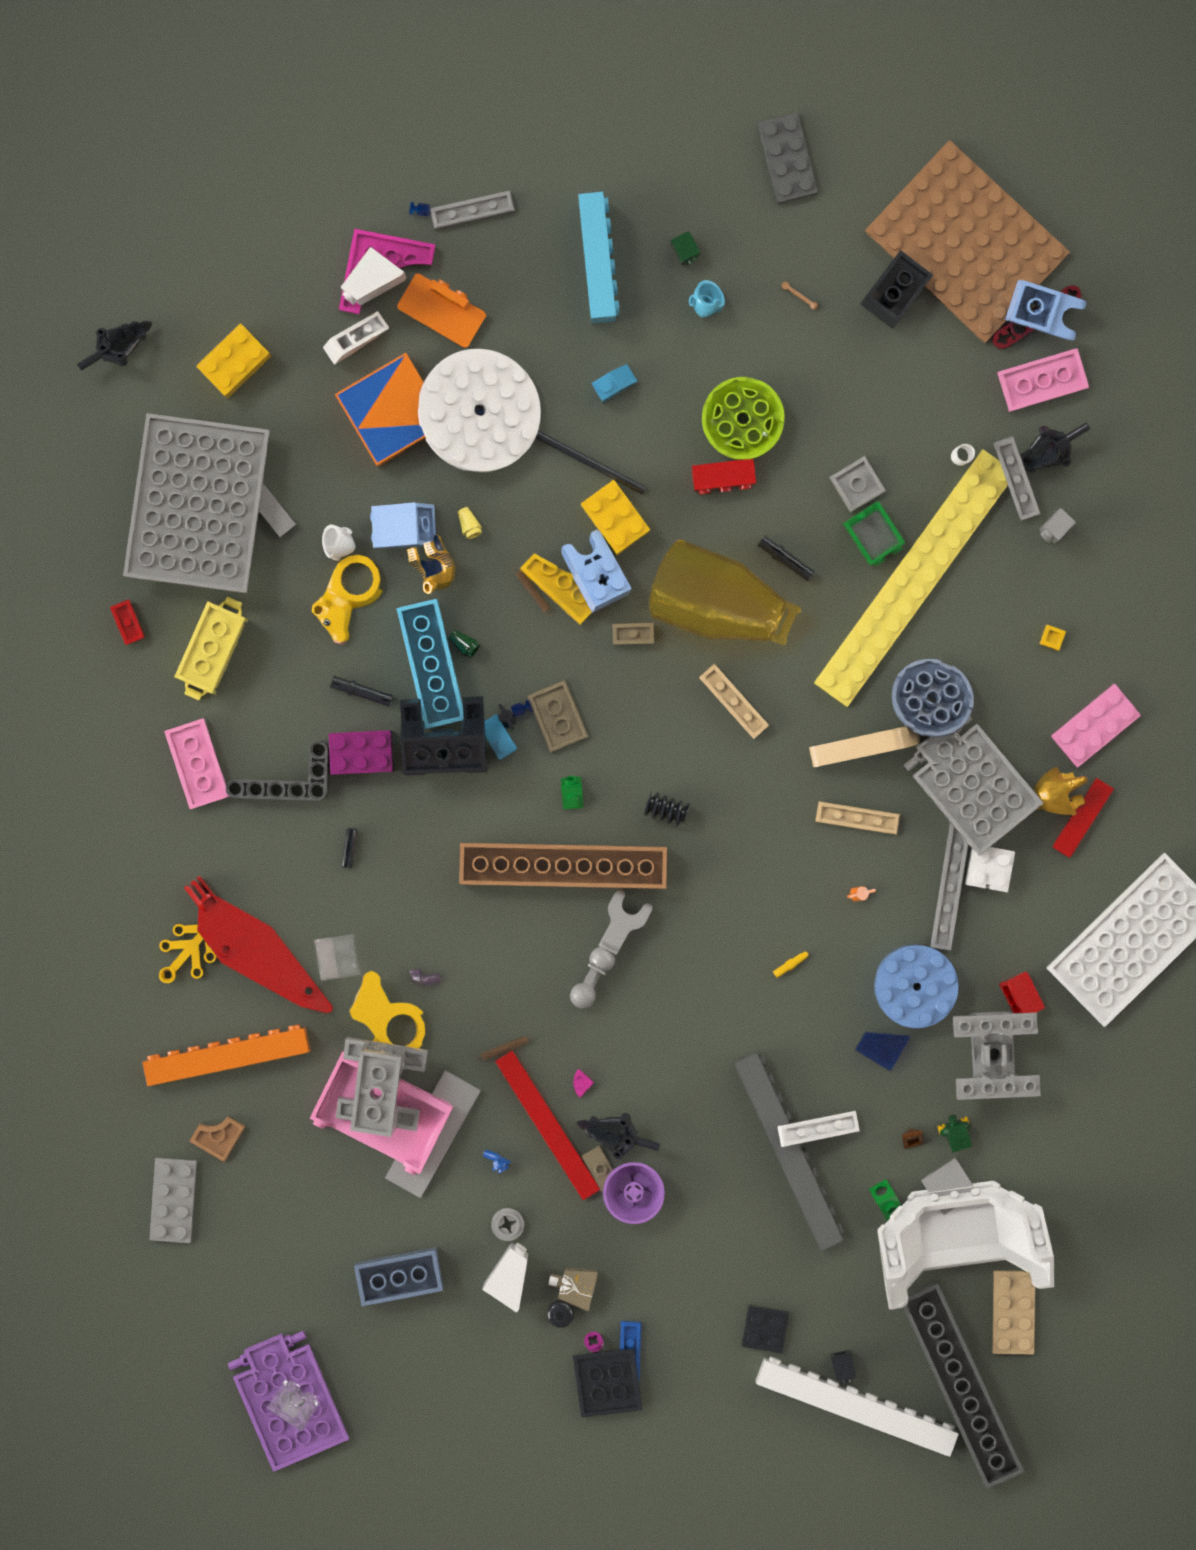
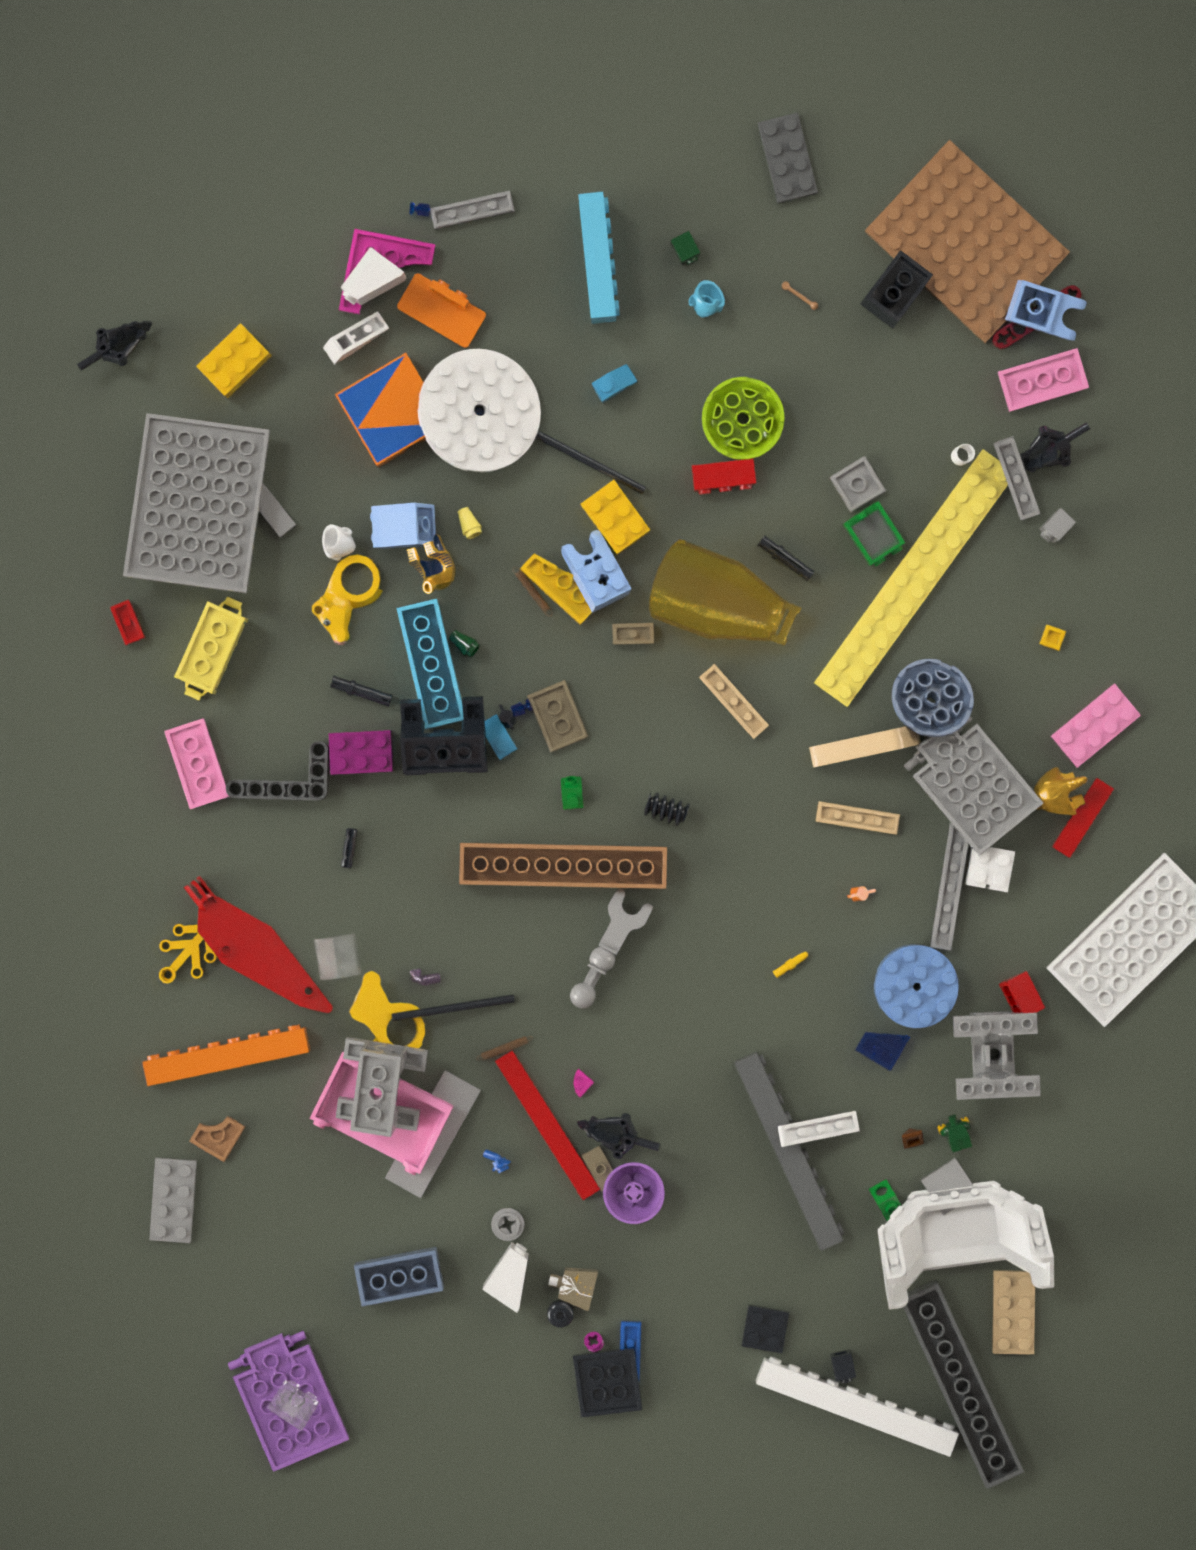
none -> black piece [391,994,515,1021]

